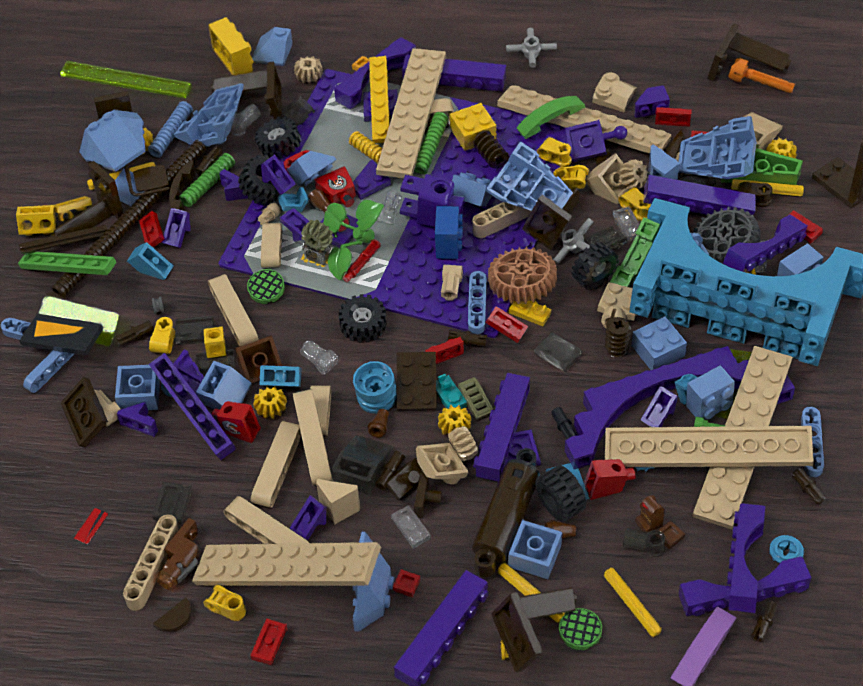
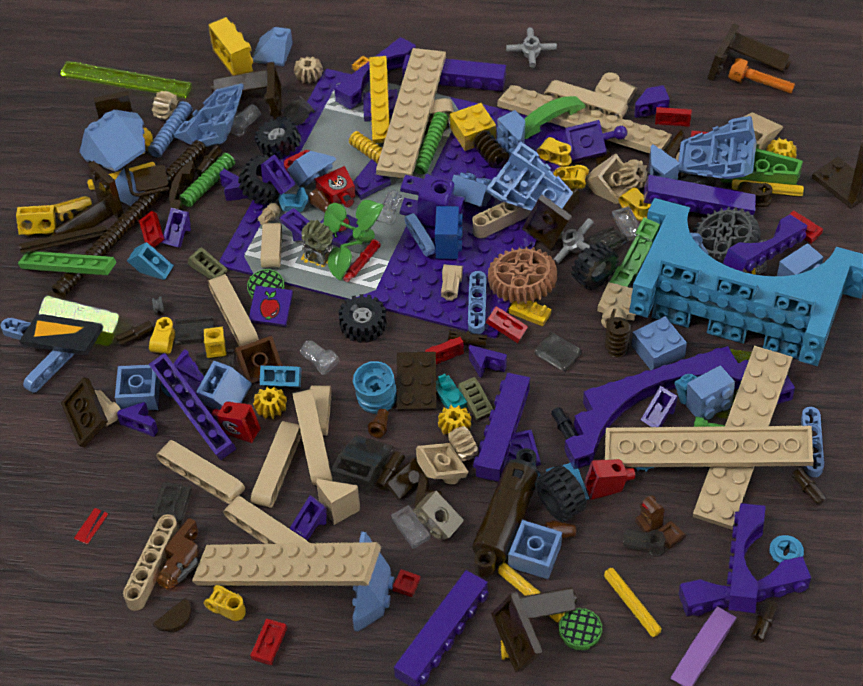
none -> tan gear [152,91,178,121]
none -> tan beam [156,440,245,504]
none -> olive slope [188,247,228,279]
none -> dark purple tile [249,286,293,327]
none -> medium blue beam [404,213,436,257]
none -> dark tan brick [413,491,464,540]
none -> dark purple slope [469,345,507,378]
none -> medium blue slope [497,110,525,158]
none -> tan beam [544,80,628,120]

